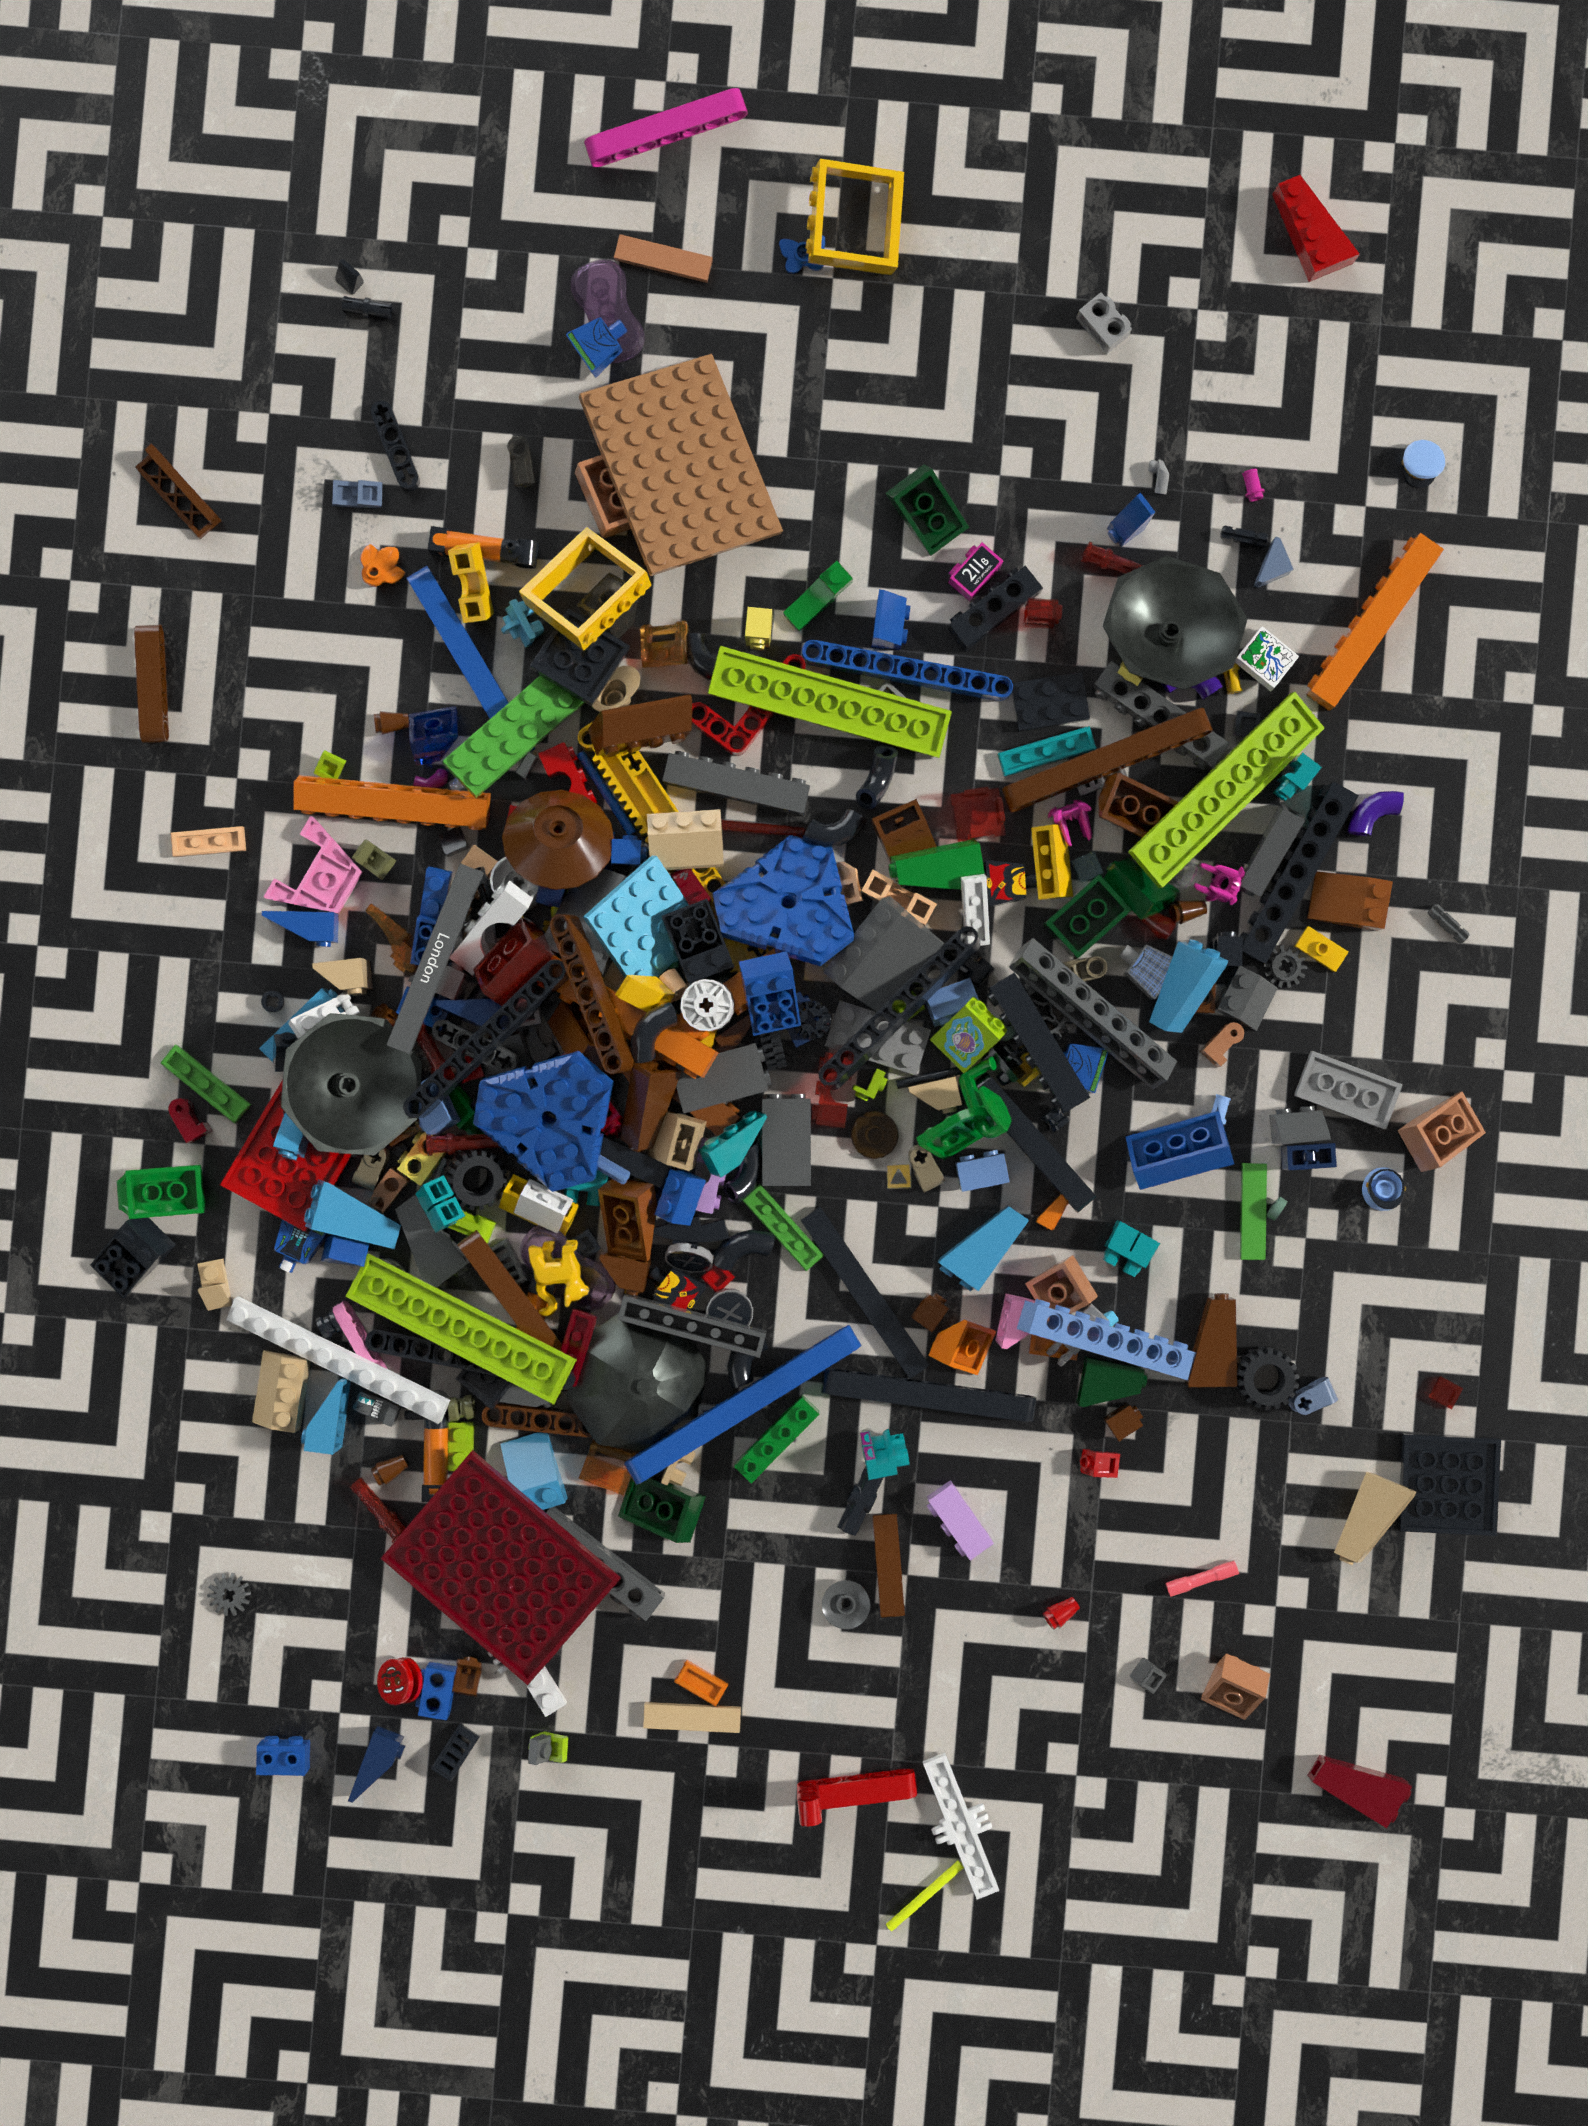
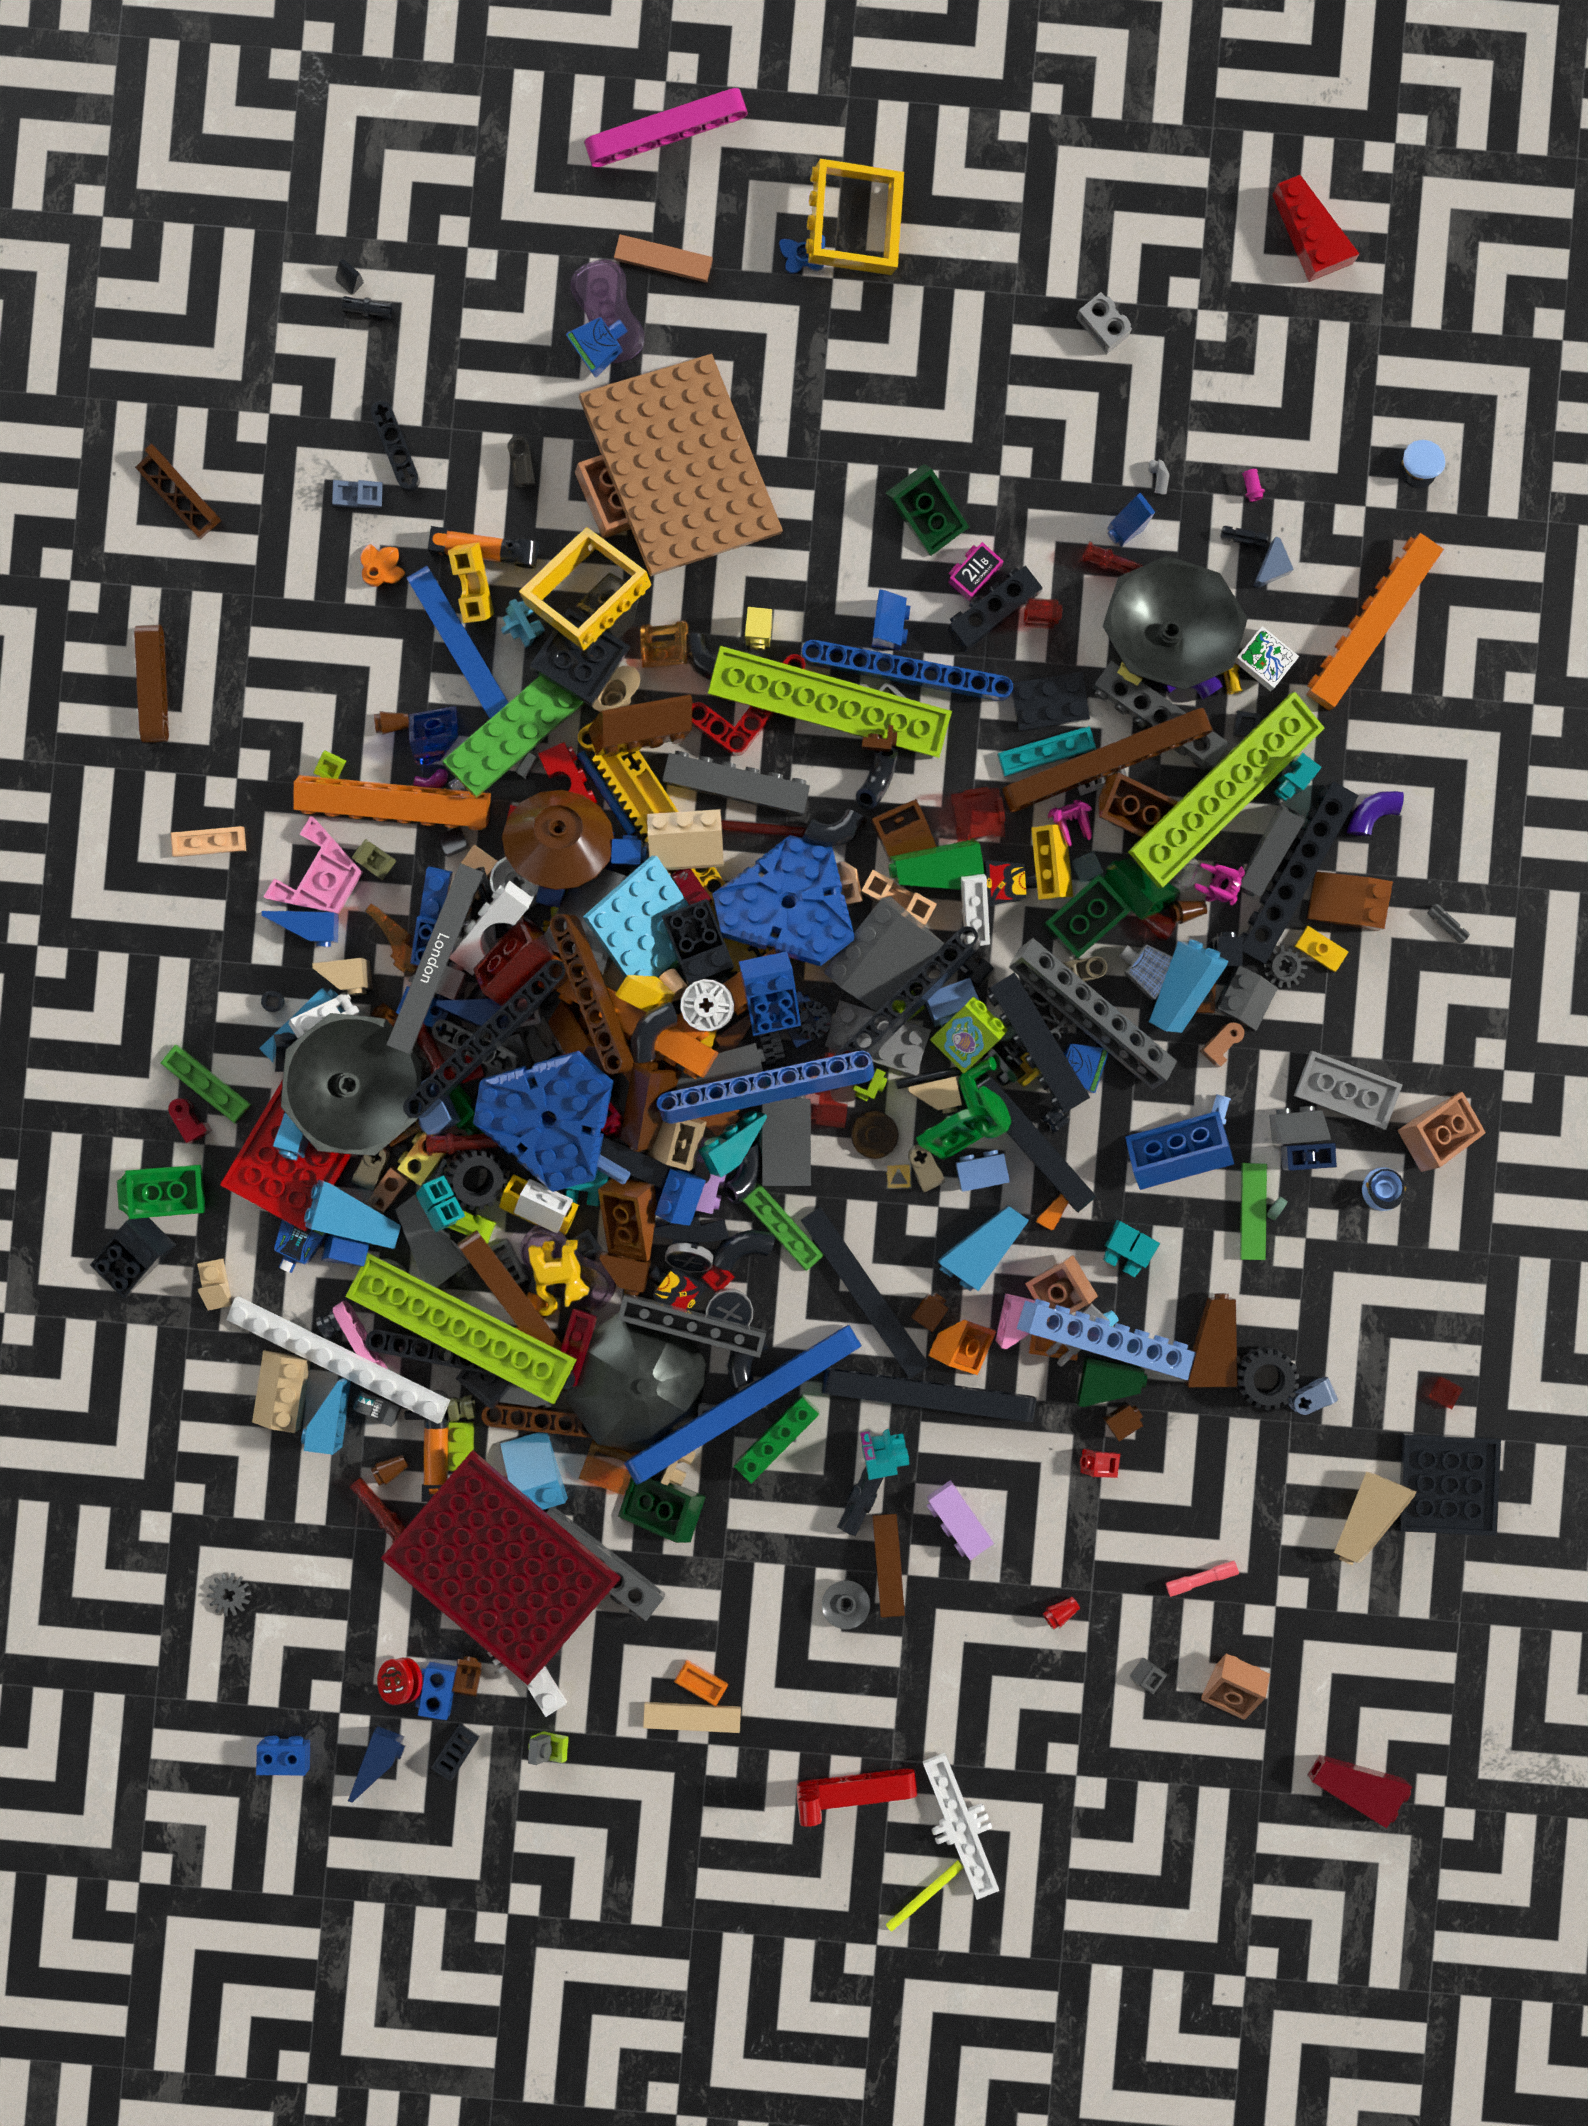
green slope [783,561,853,632] -> none
none -> blue beam [657,1051,874,1124]
none -> reddish brown bracket [861,725,897,752]

